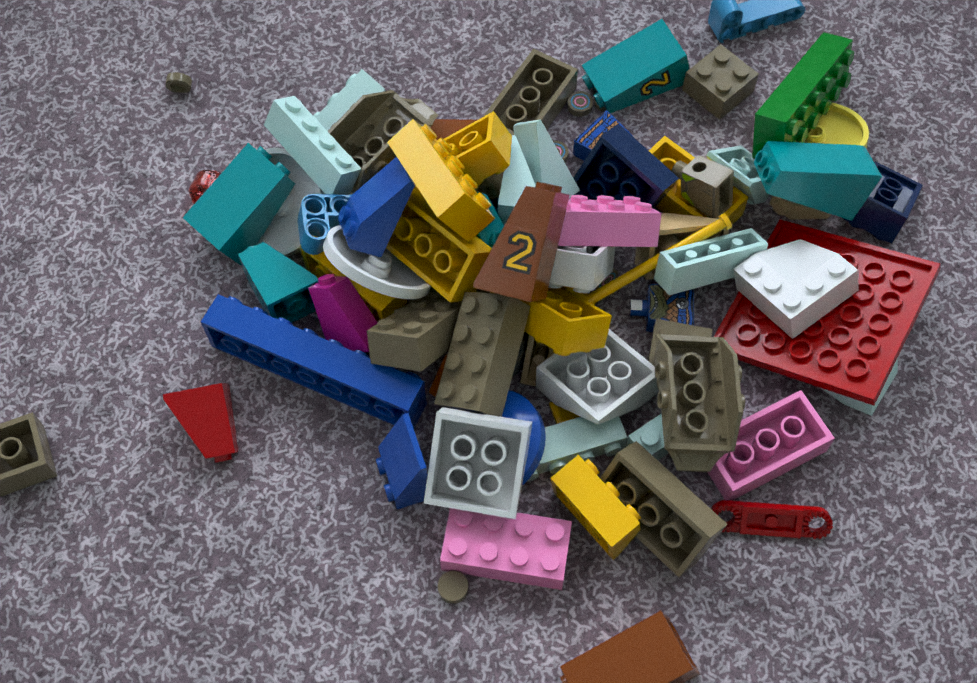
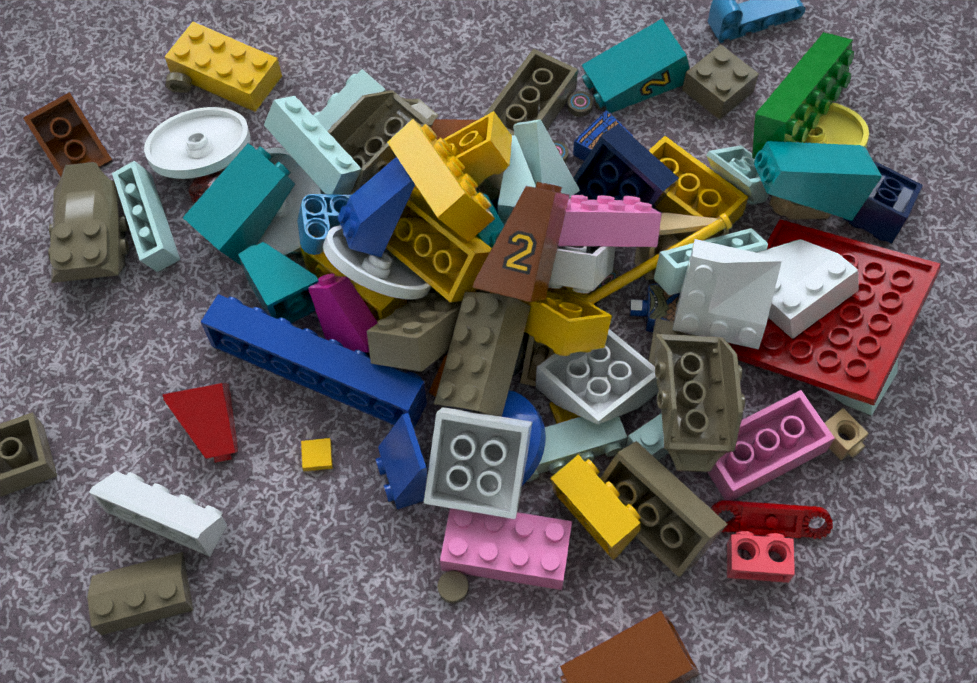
dark tan torso [672,155,734,219] -> none
none -> dark orange slope [23,92,112,177]
none -> dark tan slope [48,162,129,283]
none -> dark tan slope [87,552,193,635]
none -> white slope [89,471,227,557]
none -> light aqua brick [112,161,180,272]
none -> white dish [144,107,250,179]
none -> yellow brick [164,22,282,112]
none -> yellow tile [301,438,333,472]
none -> white slope [673,239,782,349]
none -> coral brick [727,531,795,583]
none -> tan brick [825,408,869,460]

